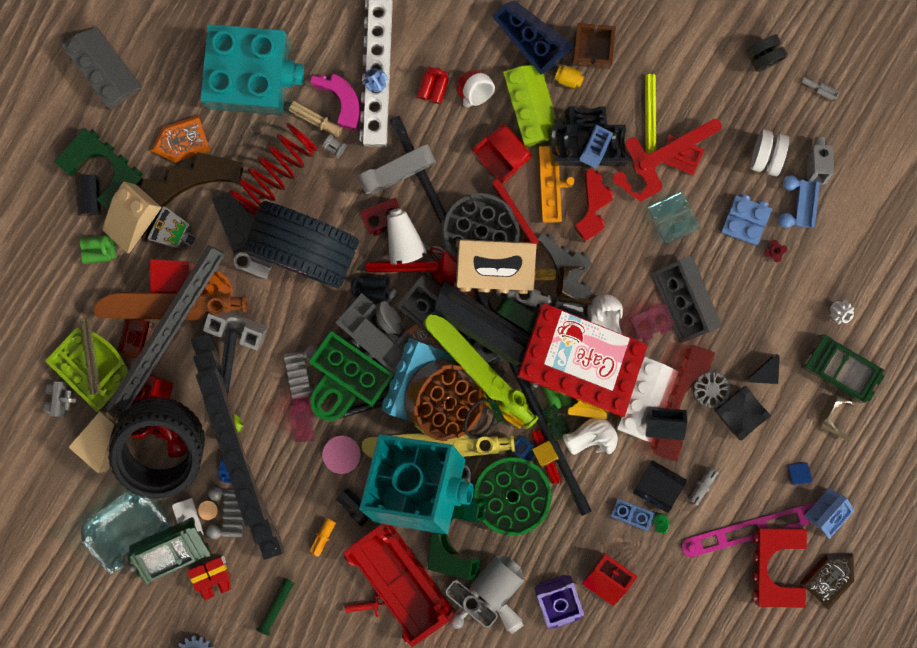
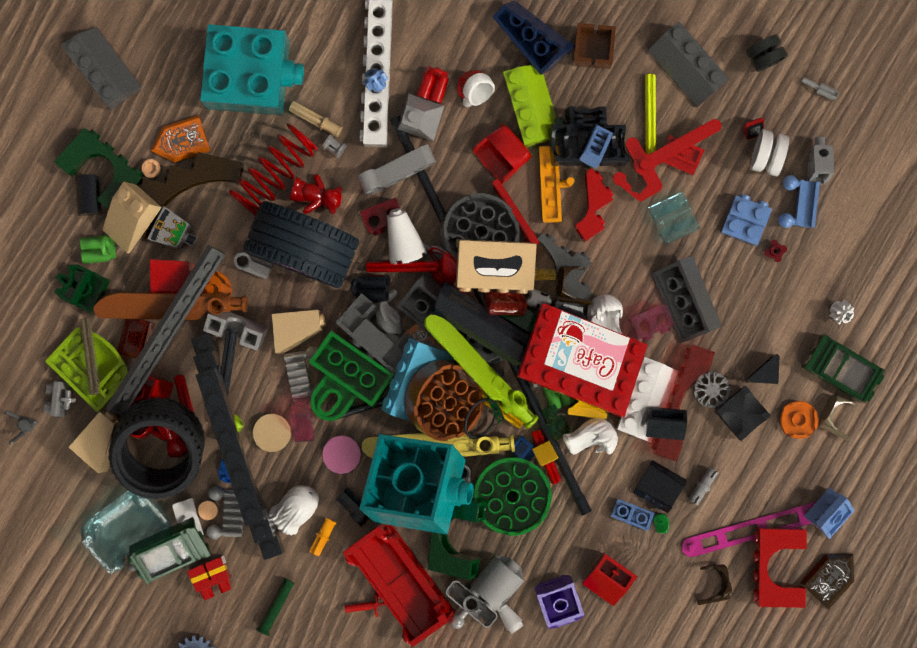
black wing [212,192,254,253] -> none
dark pink arch [310,74,361,132] -> none
yellow brick [555,65,584,90] -> none
blue slope [788,463,812,485] -> none
none -> dark grey plant [5,410,39,444]
none -> dark green plate [54,264,111,314]
none -> light nougat tile [141,159,161,179]
none -> red axle [174,375,194,412]
none -> tan tile [253,414,292,452]
none -> white piece [269,485,319,536]
none -> tan slope [272,310,326,354]
none -> red piece [290,174,342,214]
none -> light grey slope [397,93,444,141]
none -> clear red slope [486,292,528,316]
none -> dark grey slope [648,22,729,107]
none -> dark brown helmet [697,564,732,606]
none -> slope [742,117,764,140]
none -> orange tile [779,401,819,439]

